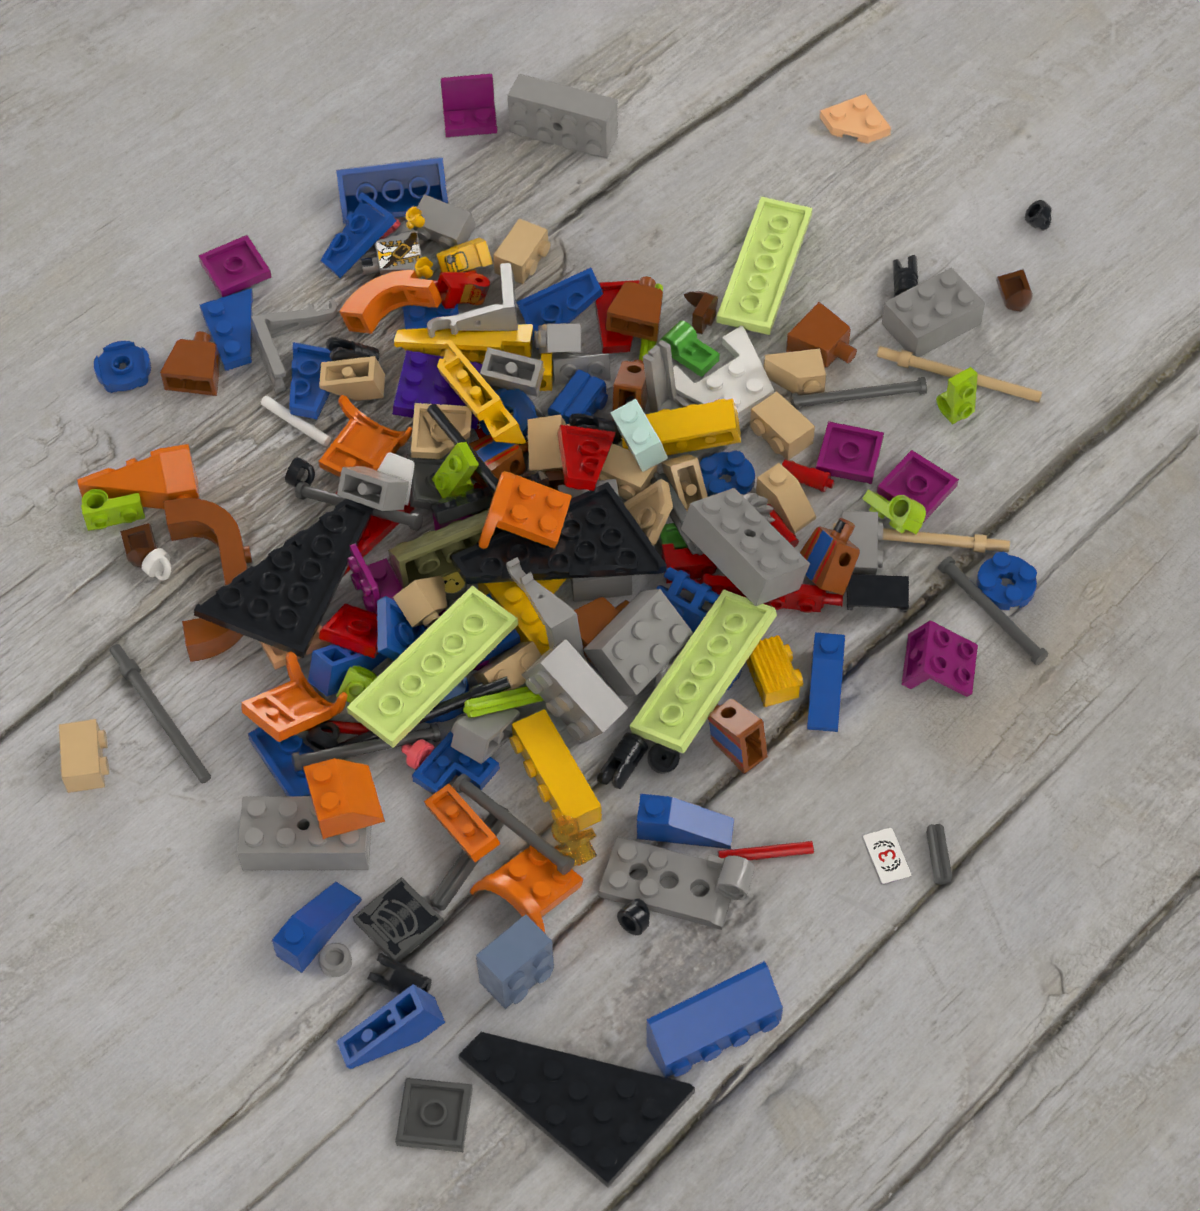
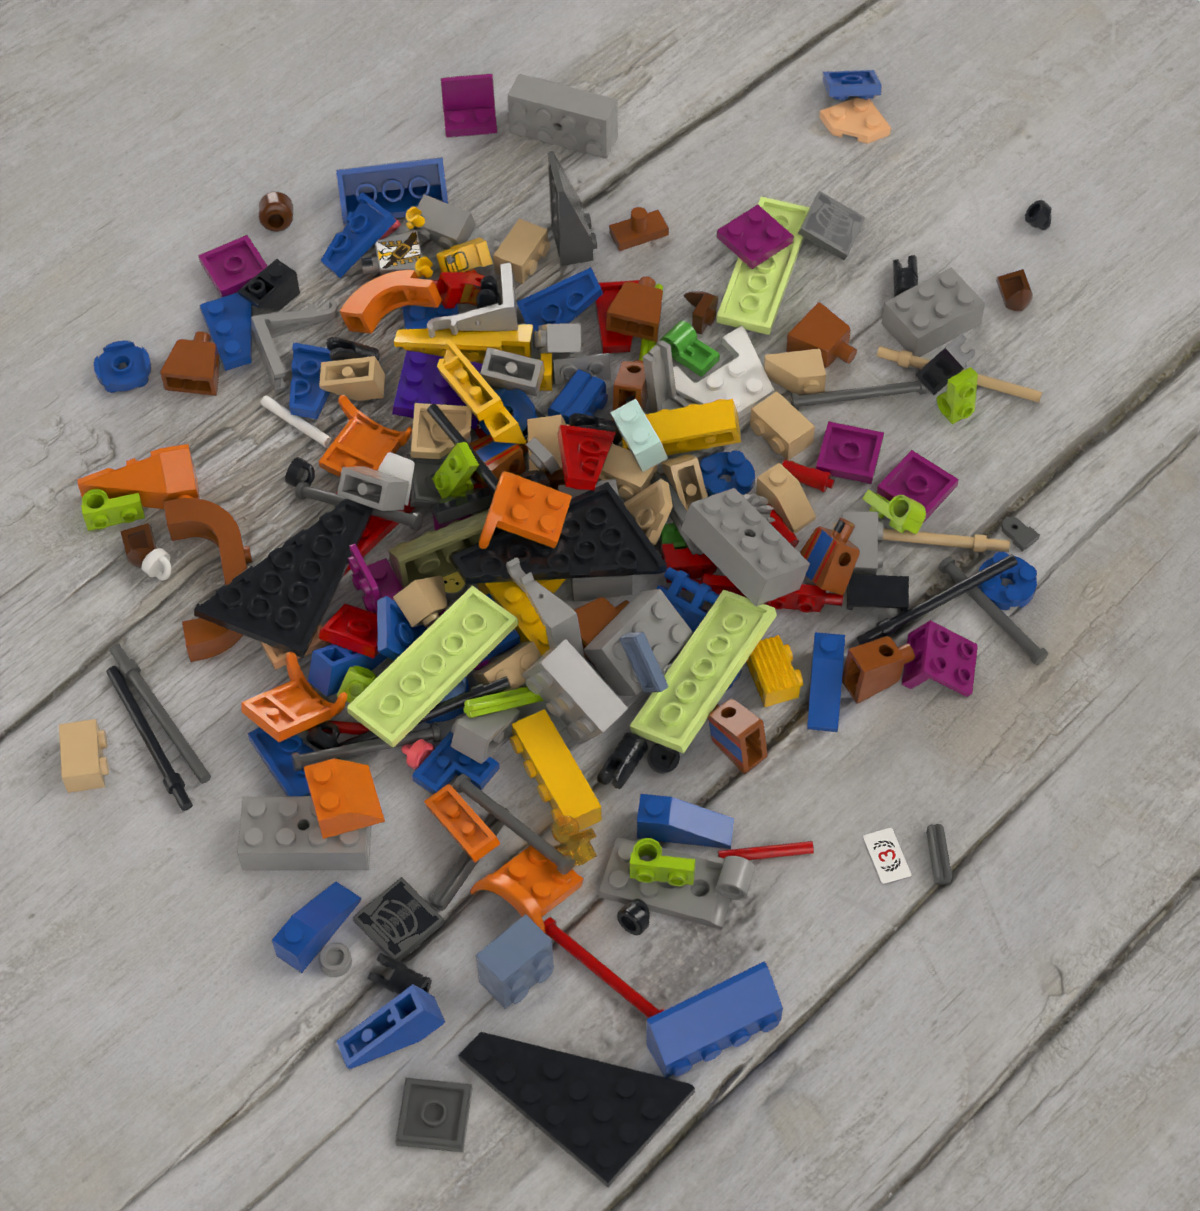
none -> black bar [106,666,193,811]
none -> black slope [238,259,300,310]
none -> reddish brown head [259,191,293,232]
none -> black hinge [476,275,501,309]
none -> light grey plate [526,437,560,475]
none -> red bar [543,917,664,1018]
none -> dark grey slope [548,151,597,266]
none -> dark orange tile [609,207,669,251]
none -> sand blue tile [620,632,669,693]
none -> lime plate [630,838,696,886]
none -> magenta plate [717,204,793,269]
none -> tile [798,191,866,260]
none -> blue plate [823,70,882,100]
none -> dark orange torso [842,636,915,704]
none -> black bar [857,554,1018,645]
none -> black hinge [915,333,975,395]
none -> dark grey piece [1002,517,1040,552]

